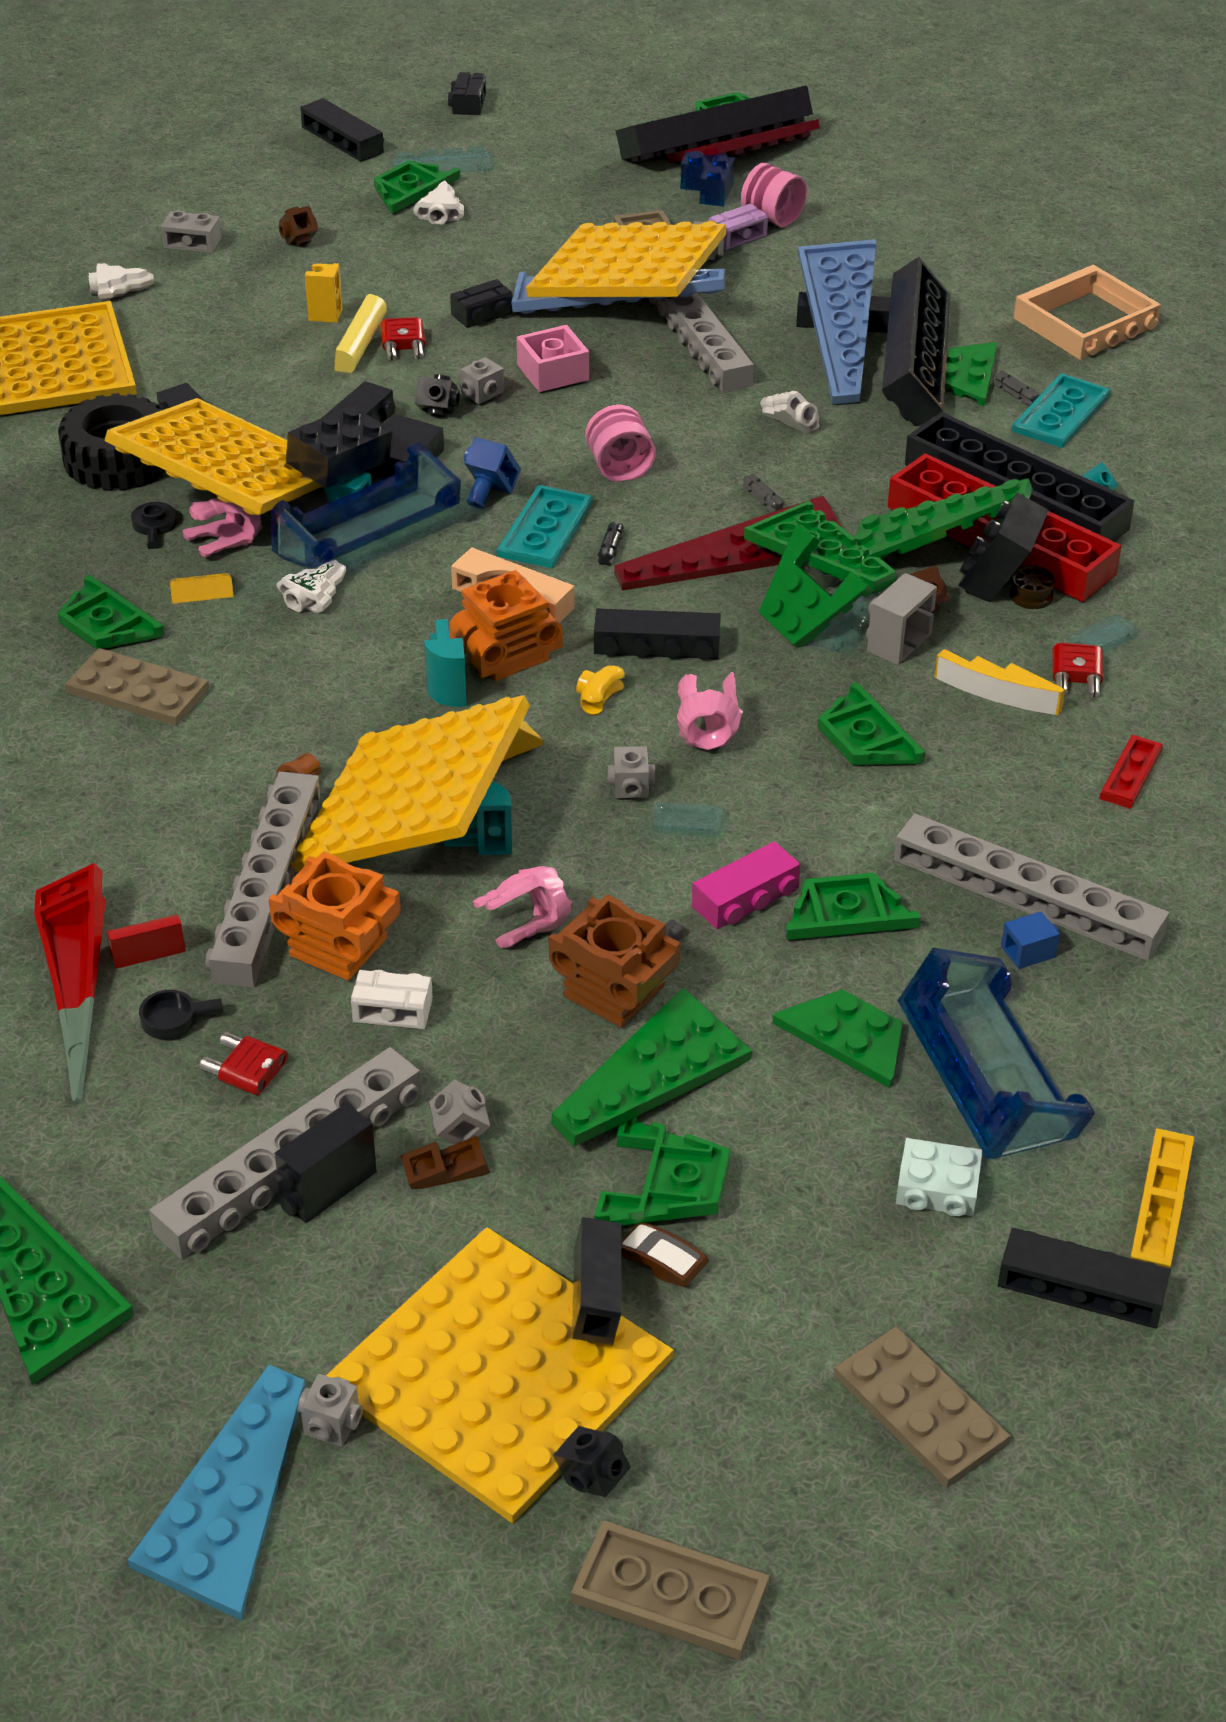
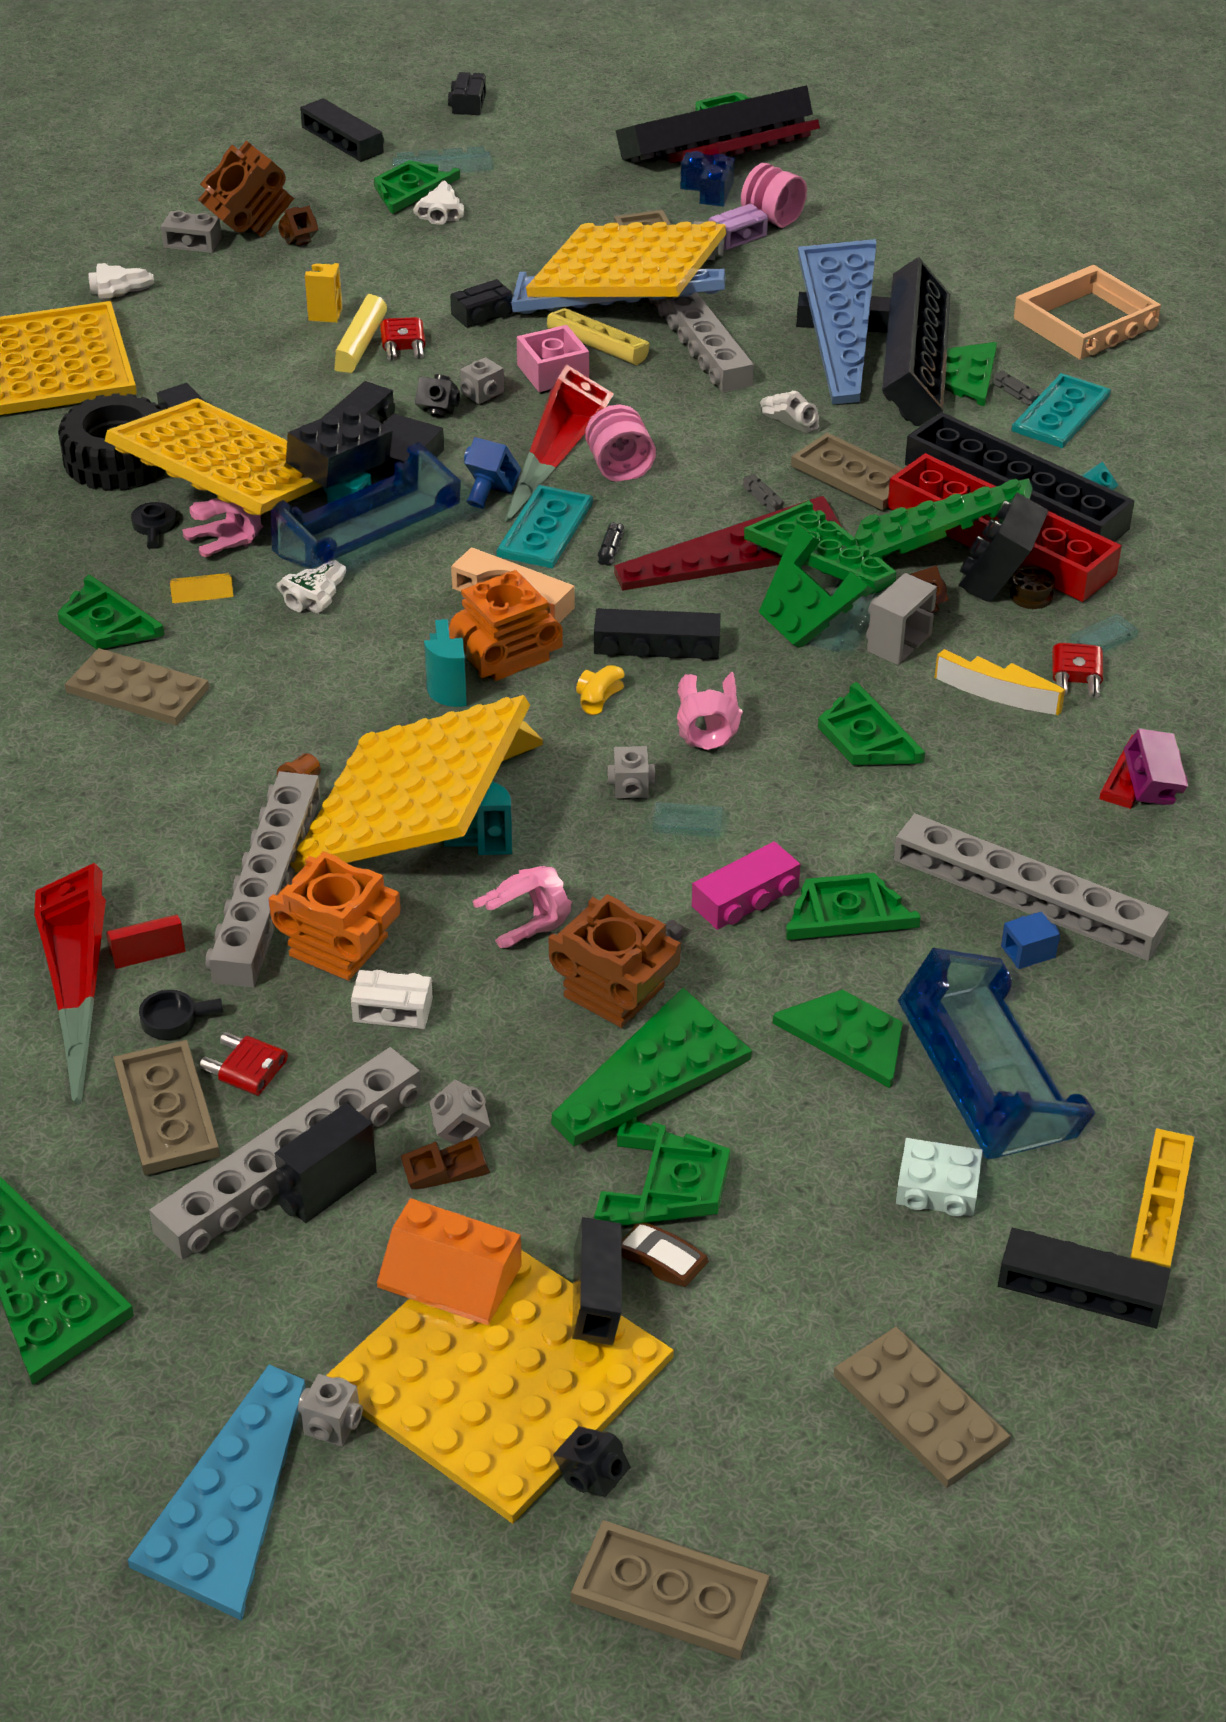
none -> dark tan plate [113,1040,220,1176]
none -> dark orange piece [198,140,295,237]
none -> orange slope [377,1198,522,1325]
none -> red plate [505,364,613,522]
none -> light yellow brick [547,308,650,366]
none -> dark tan plate [791,432,903,510]
none -> magenta brick [1124,728,1188,805]

